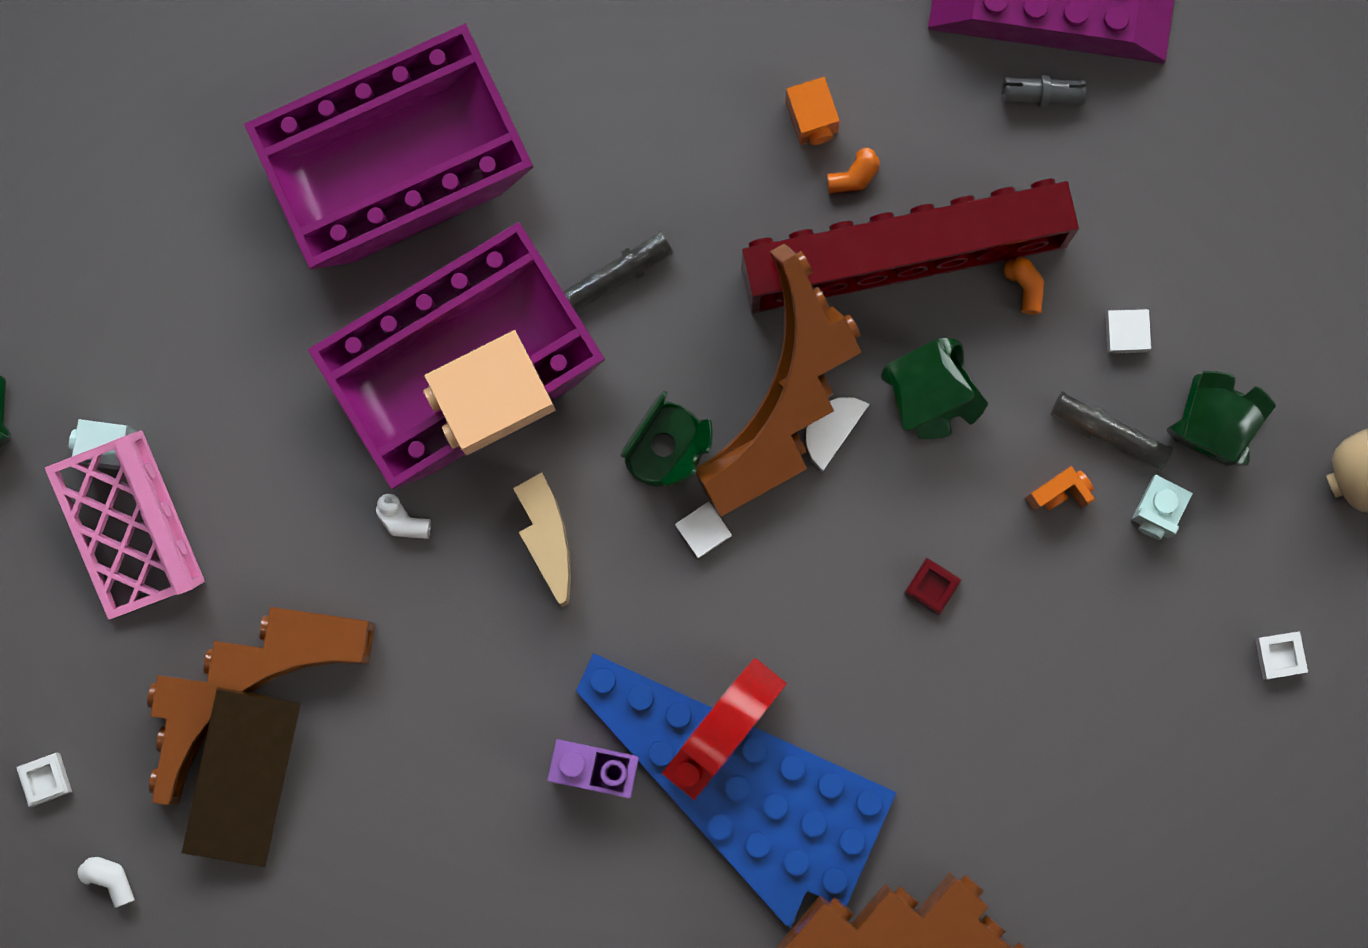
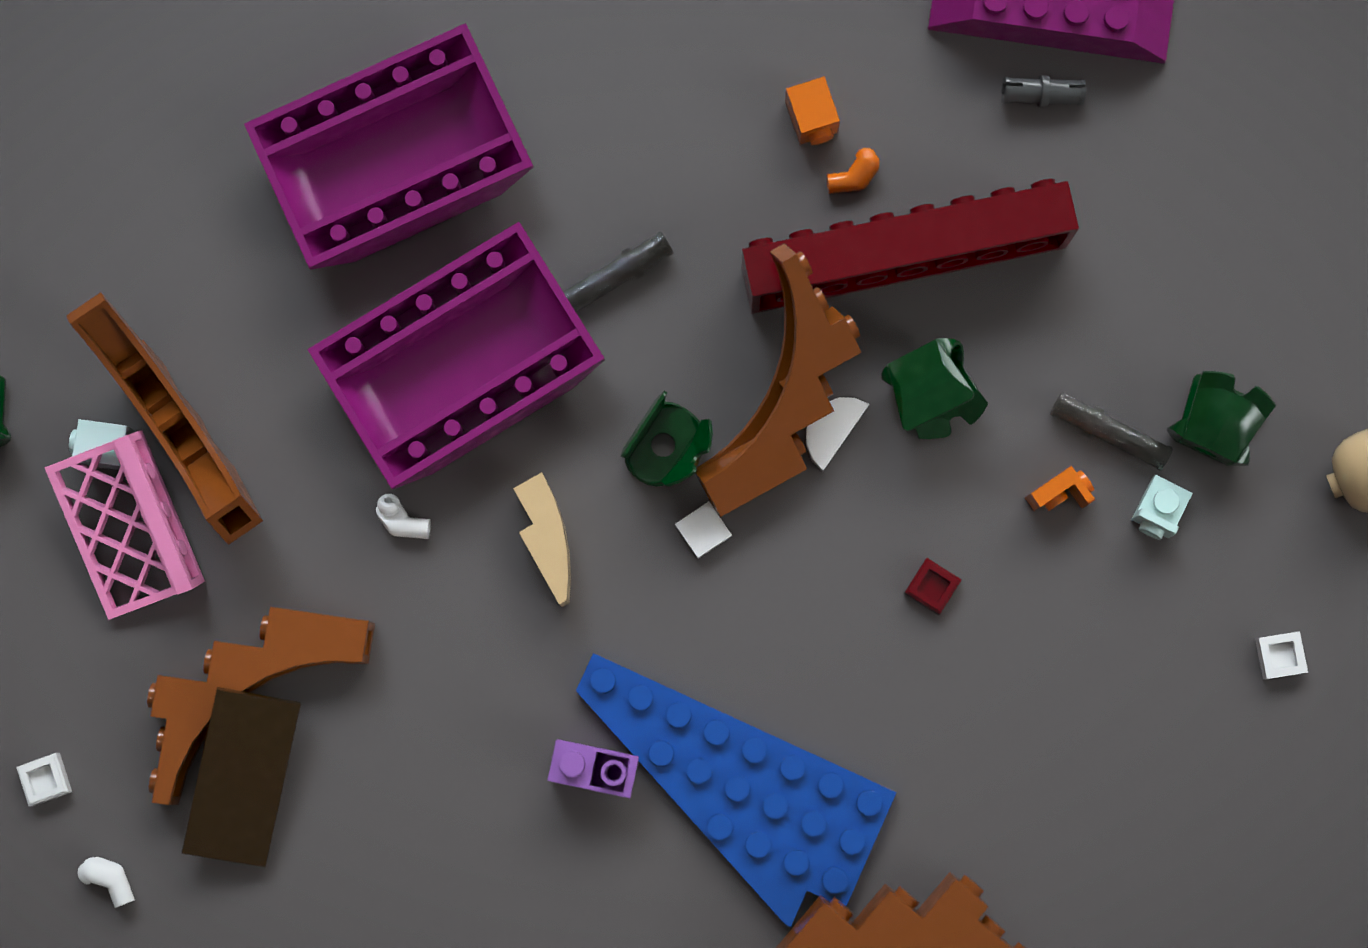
light nougat brick [423,330,556,456] -> none
red arch [662,658,787,800] -> none
orange arm [1003,257,1044,315] -> none
white tile [1105,309,1151,354] -> none
none -> dark orange arch [66,292,263,545]

